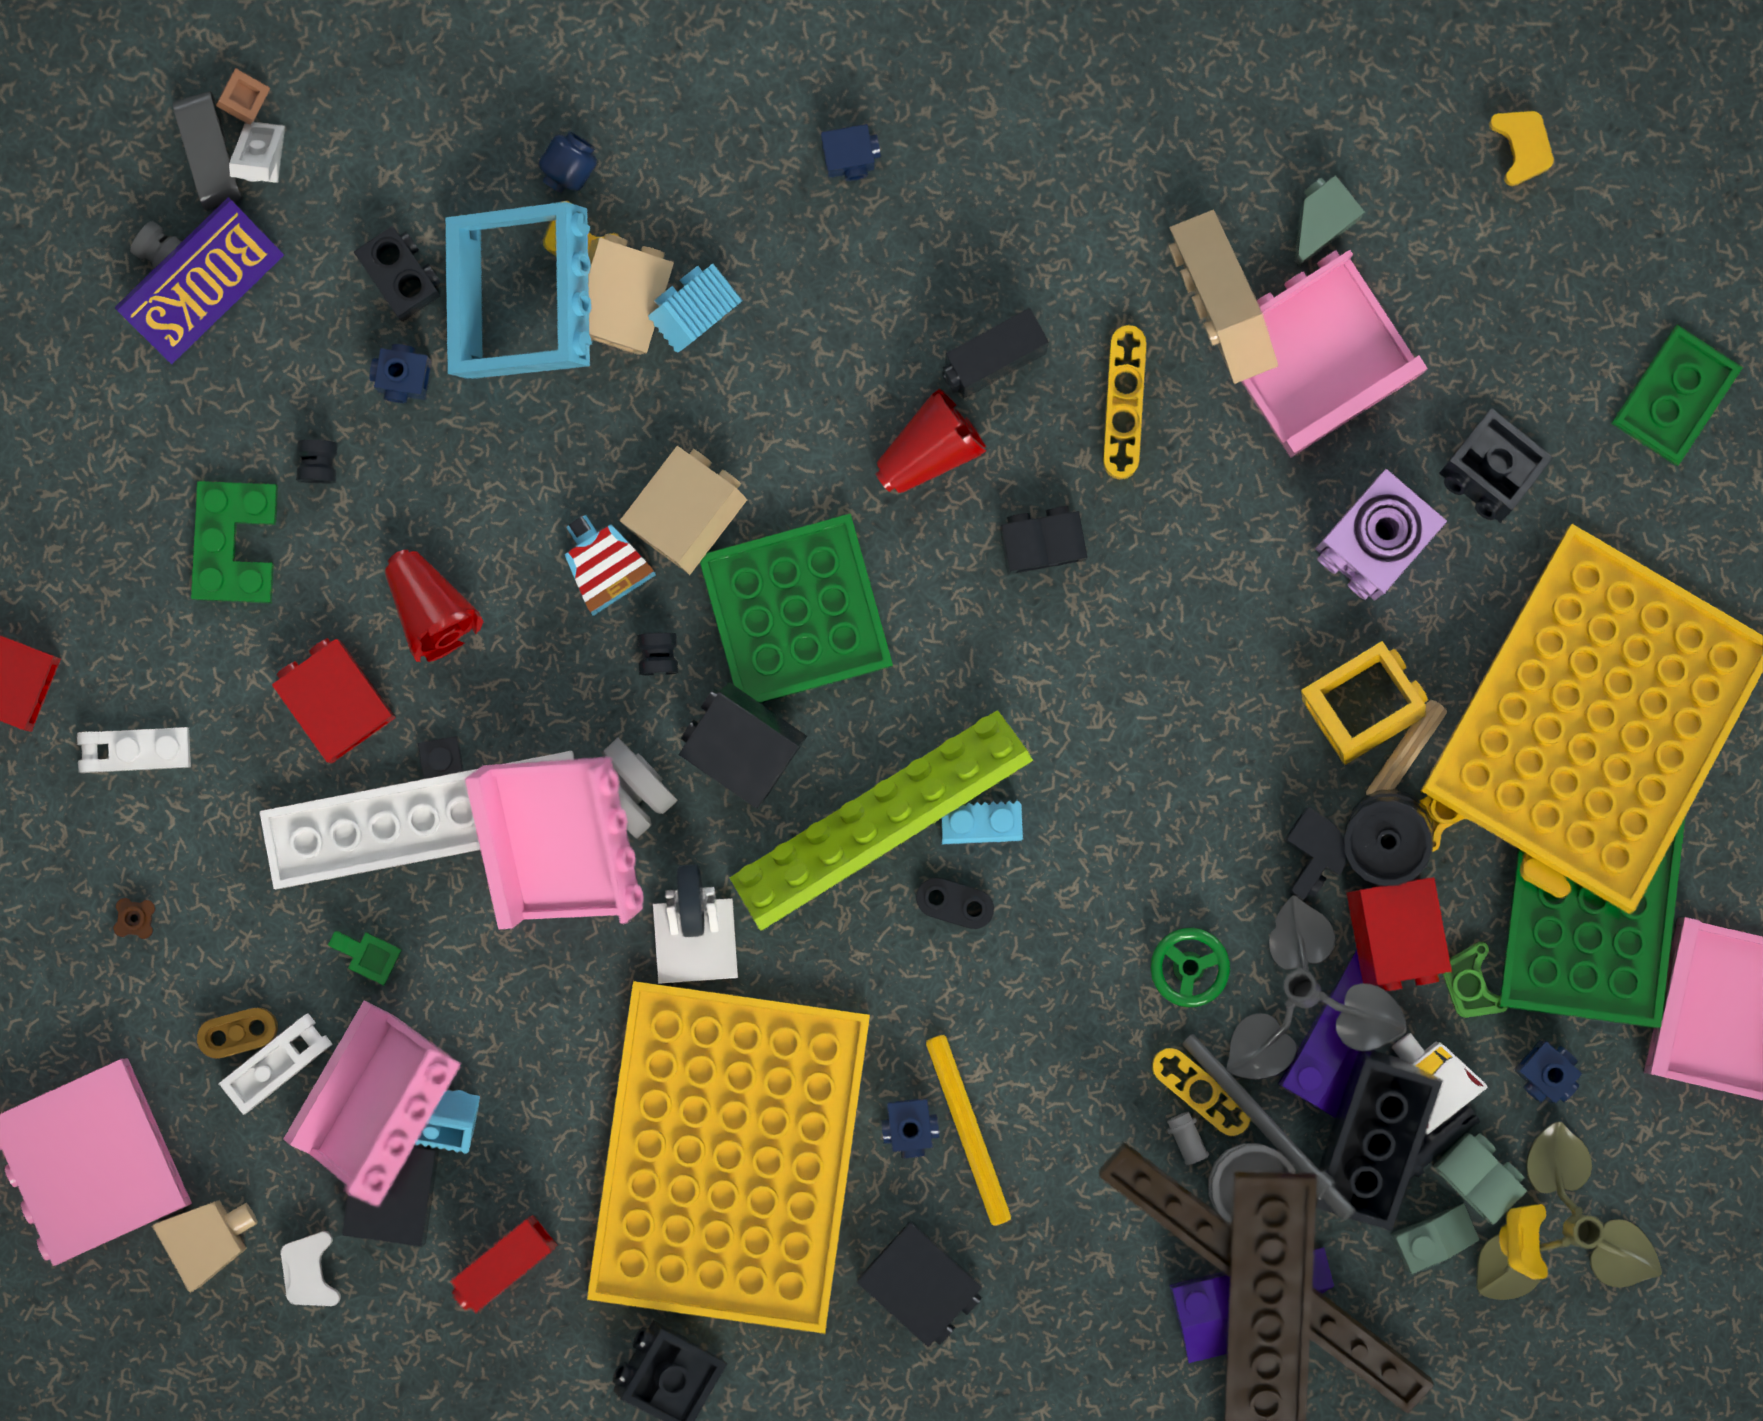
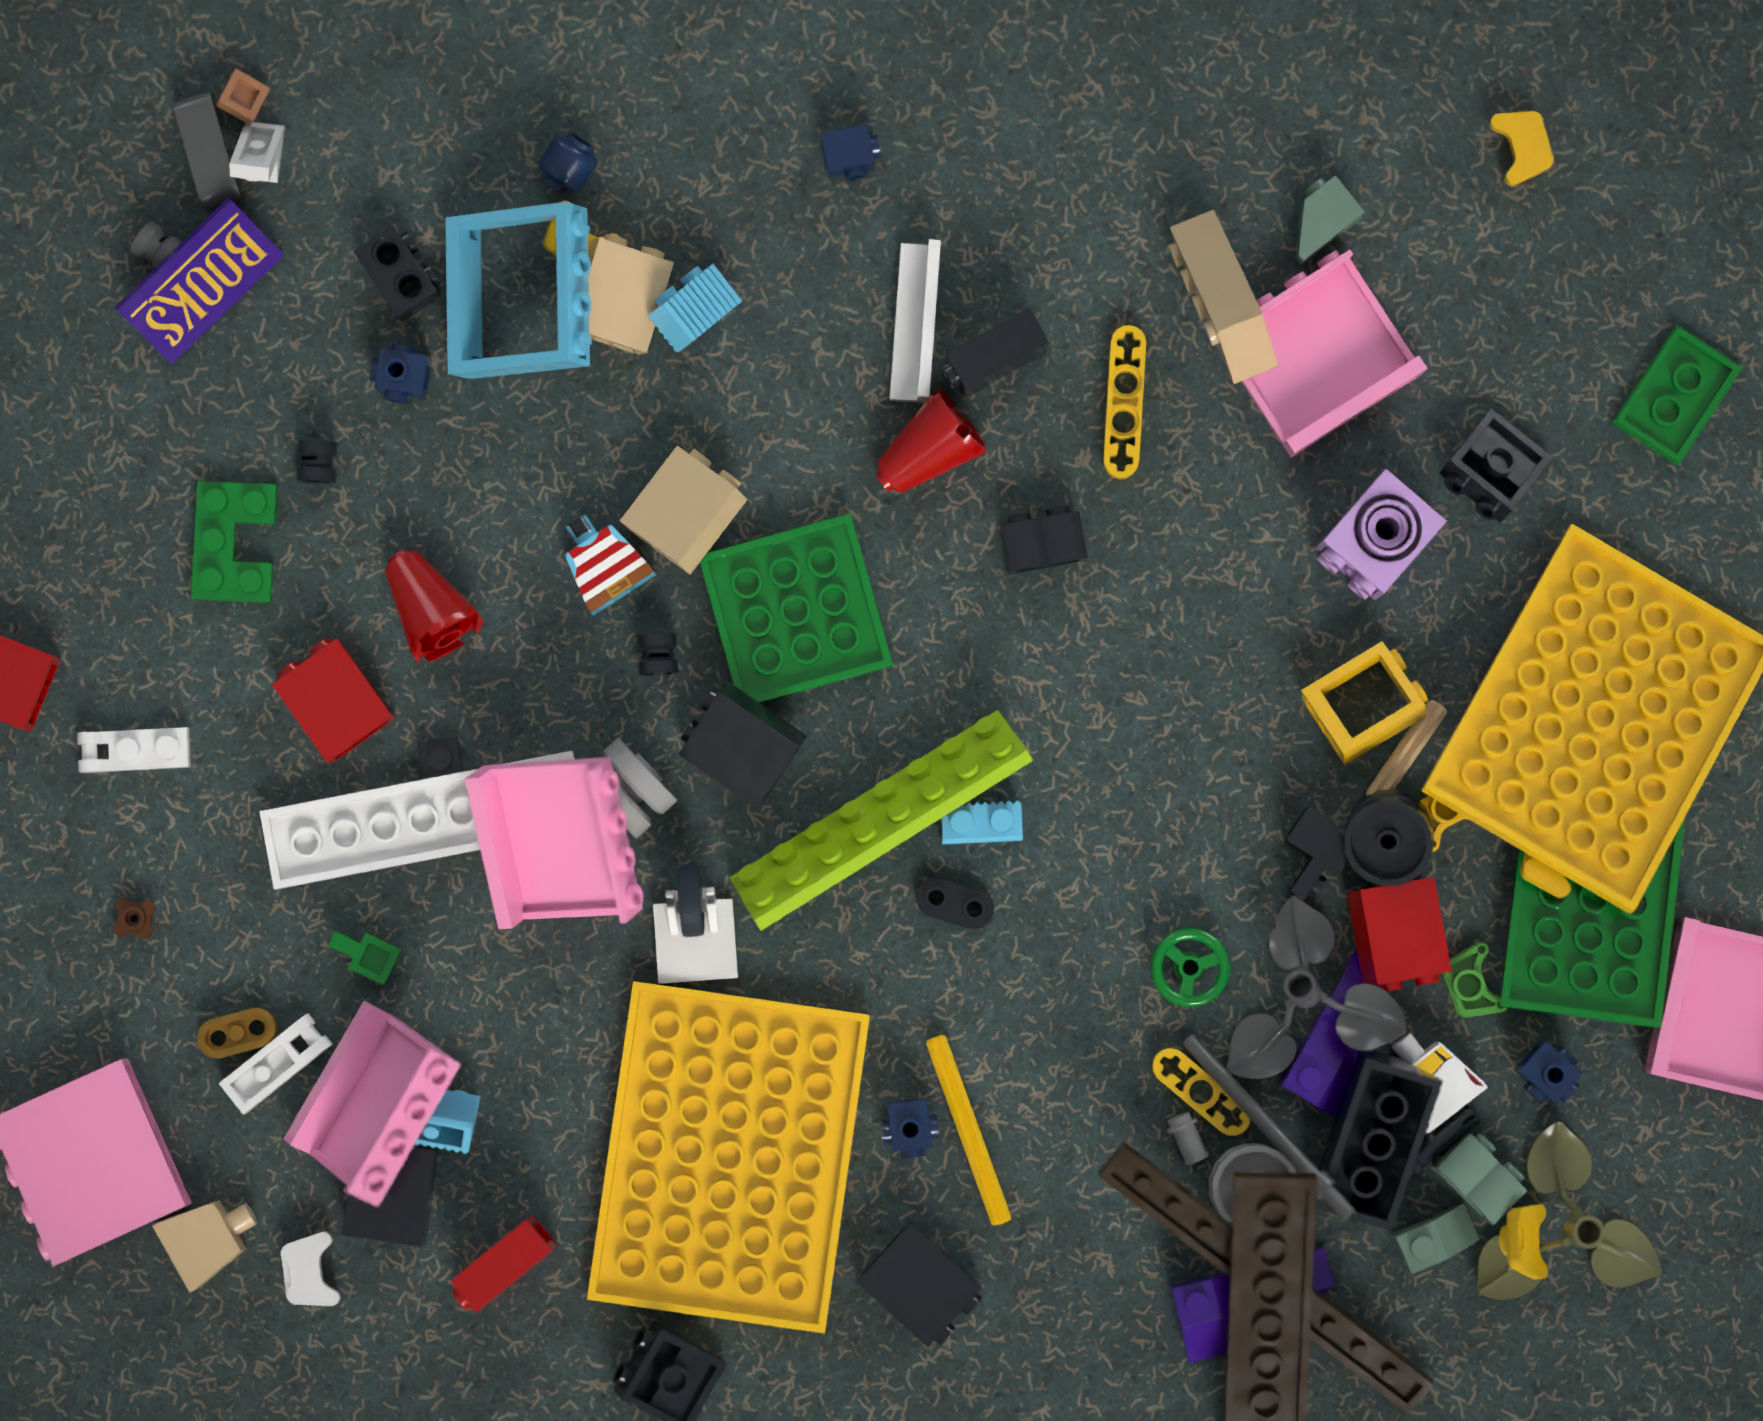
none -> white fence [890,239,941,403]

